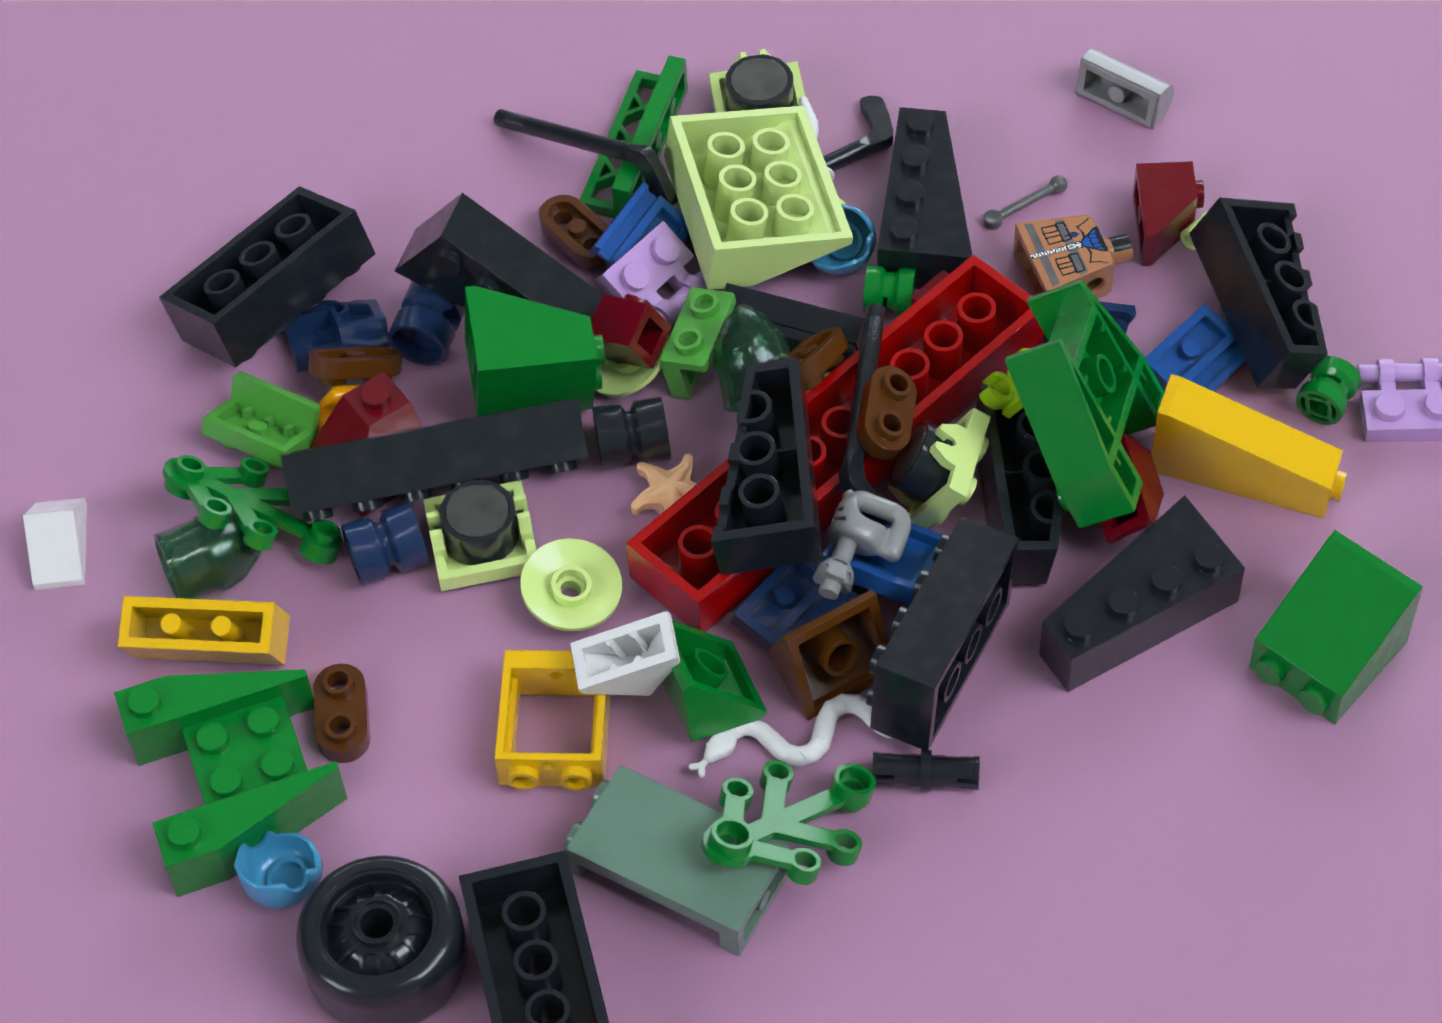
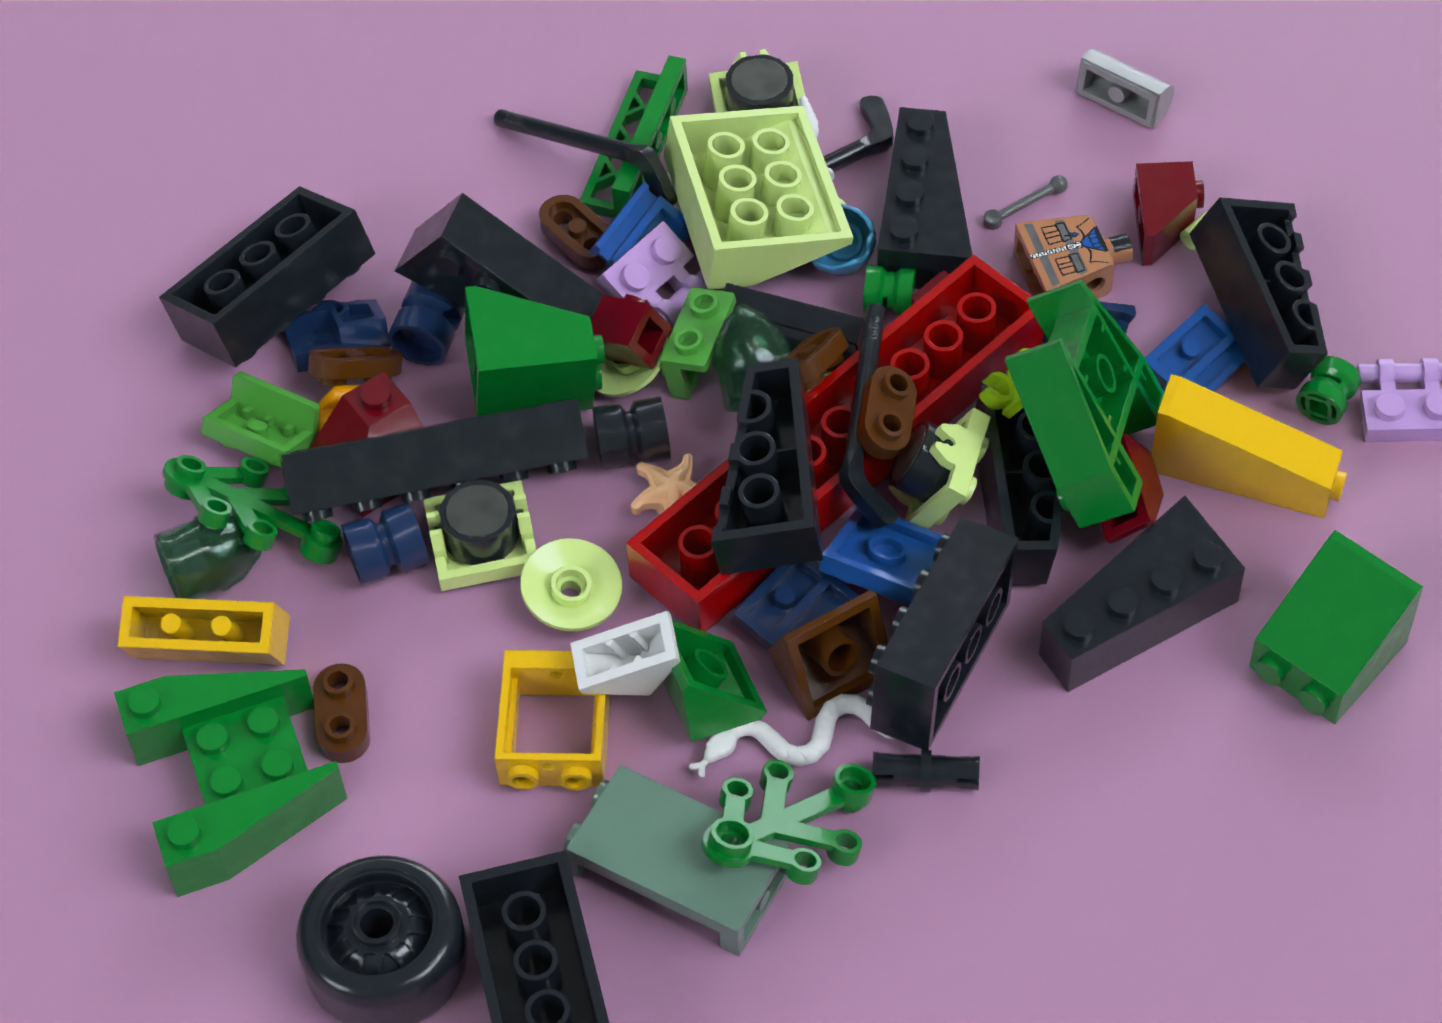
white slope [23,498,87,590] -> none
dark azure hair [233,831,323,910] -> none
light grey piece [813,489,911,600] -> none

